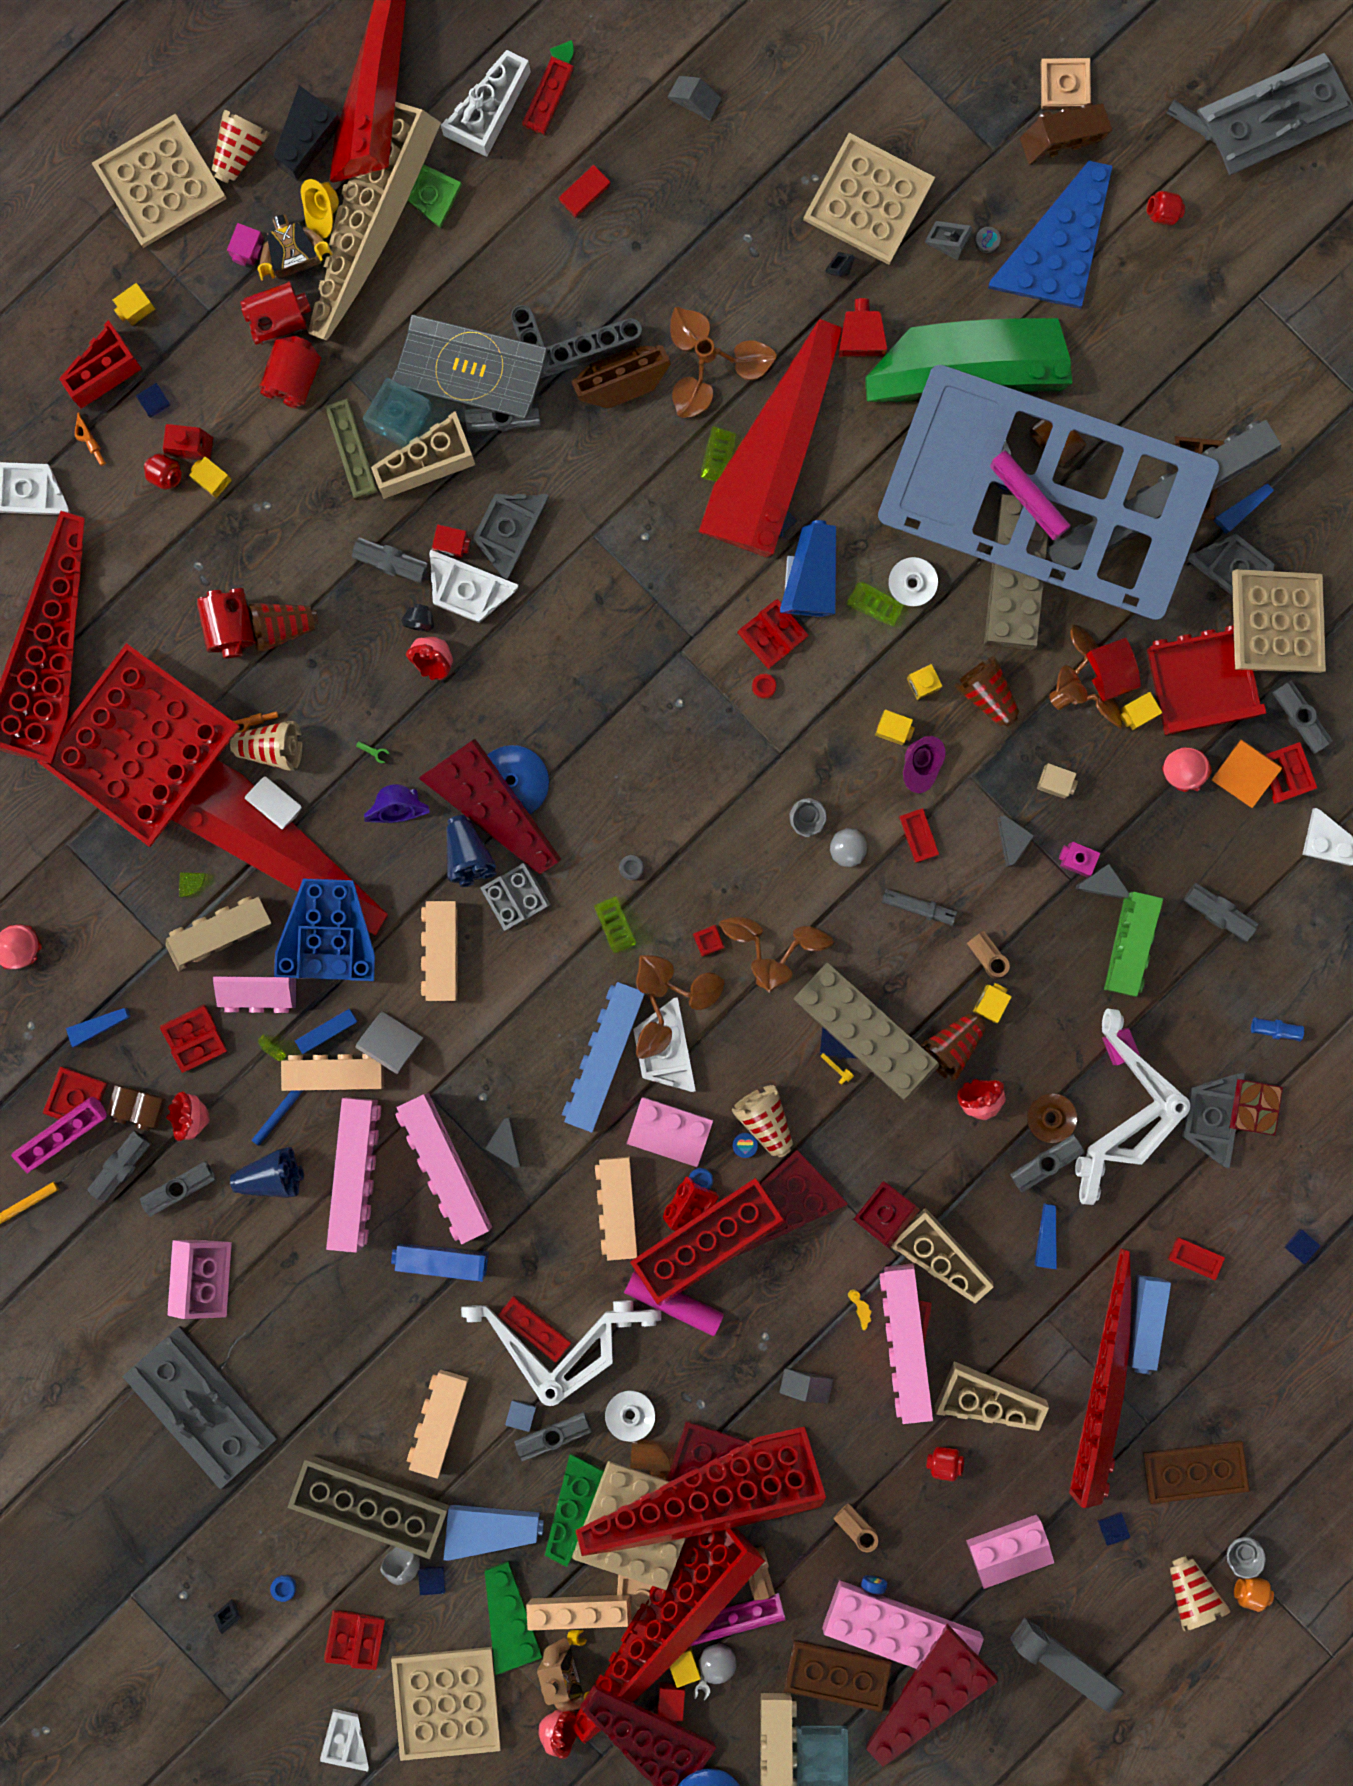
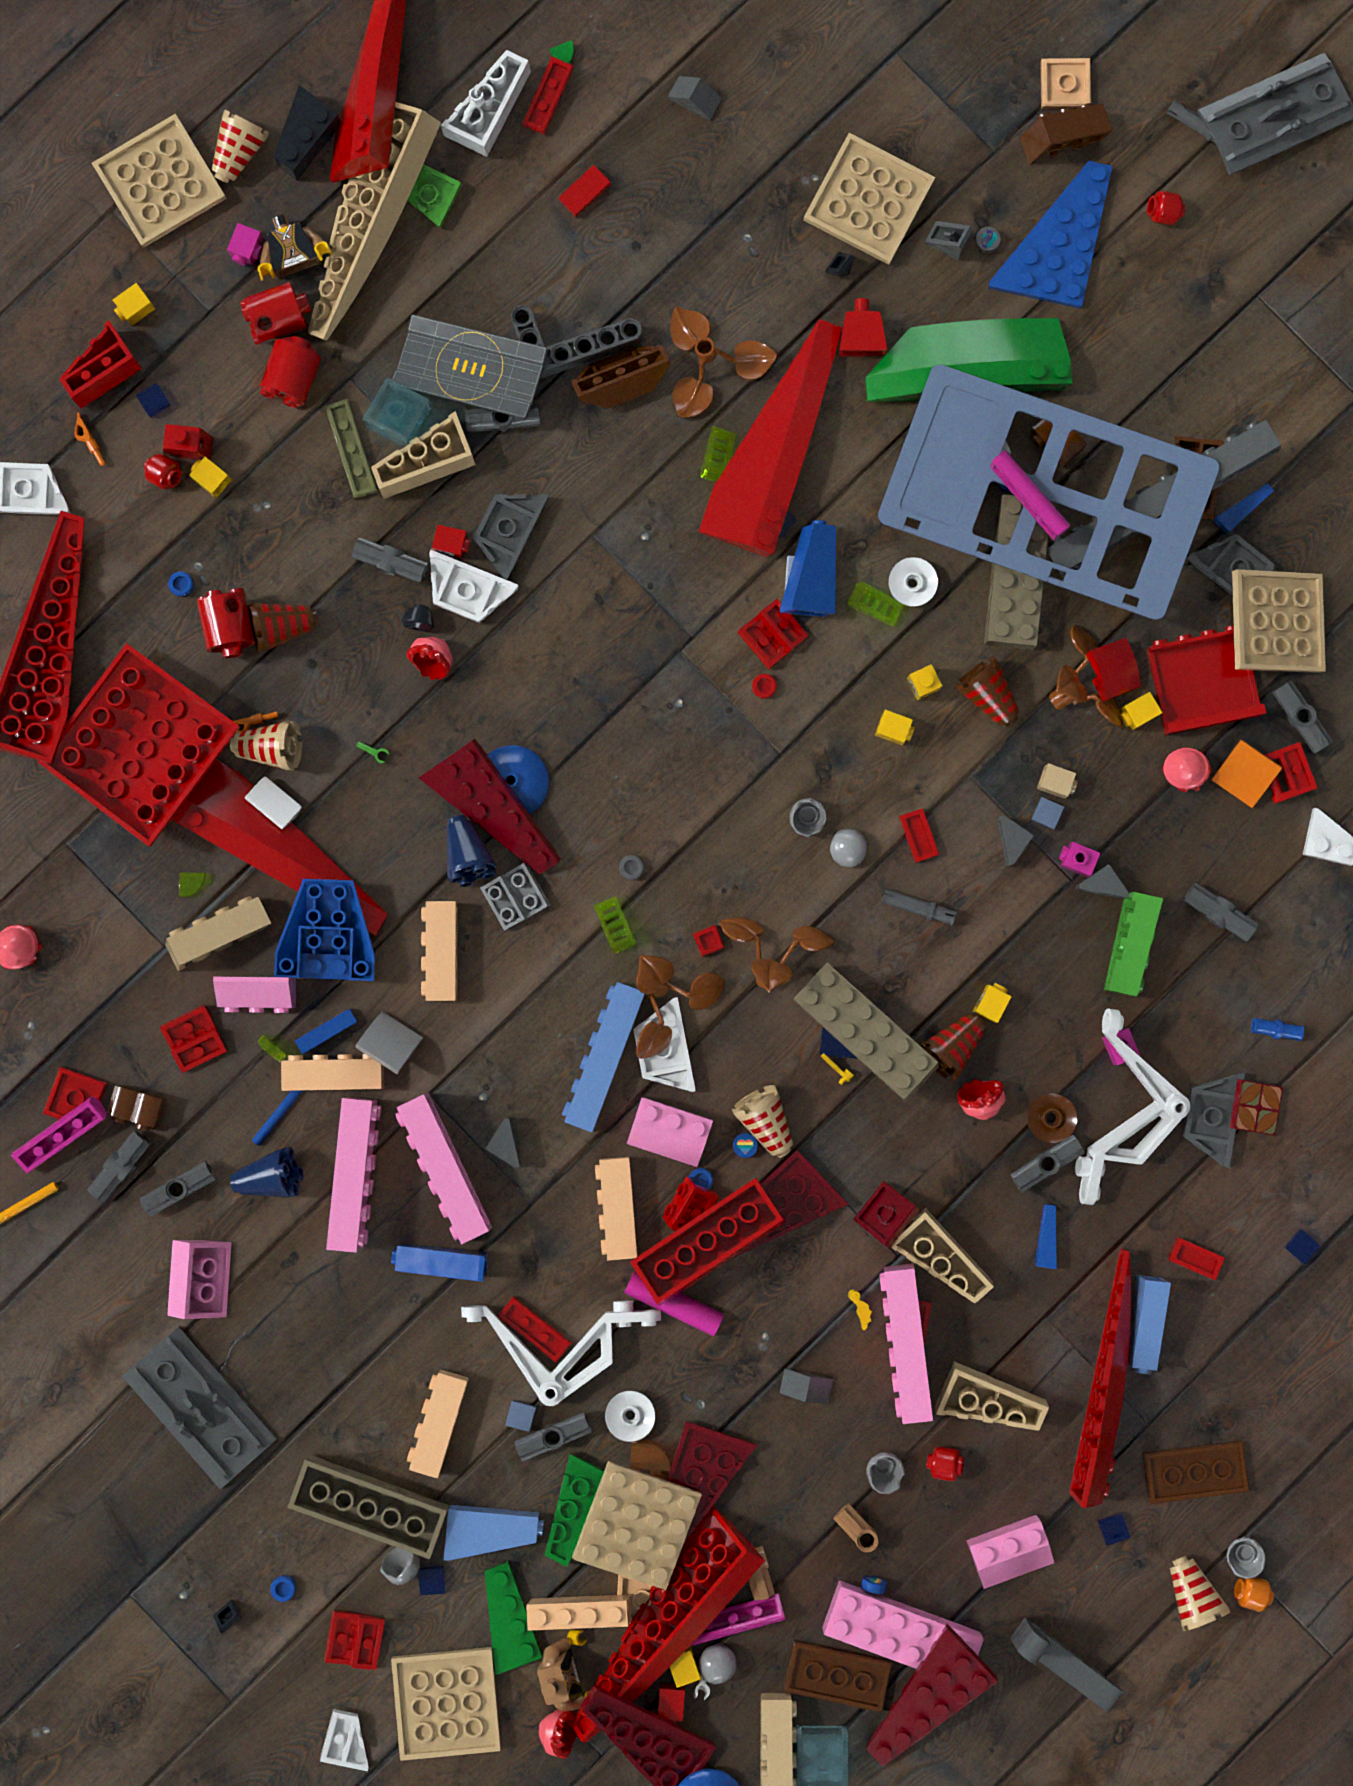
blue piece [66,1008,131,1047] -> none
hair [166,1092,210,1141] -> none
yellow piece [301,179,339,239] -> none
dark purple hat [364,784,429,823] -> none
red wedge [575,1426,826,1556] -> none
magenta piece [903,736,945,794] -> none
medium nougat piece [966,931,1010,979] -> none
none -> blue tile [168,571,194,597]
none -> light grey hair [866,1452,905,1494]
none -> sand blue tile [1031,797,1064,830]

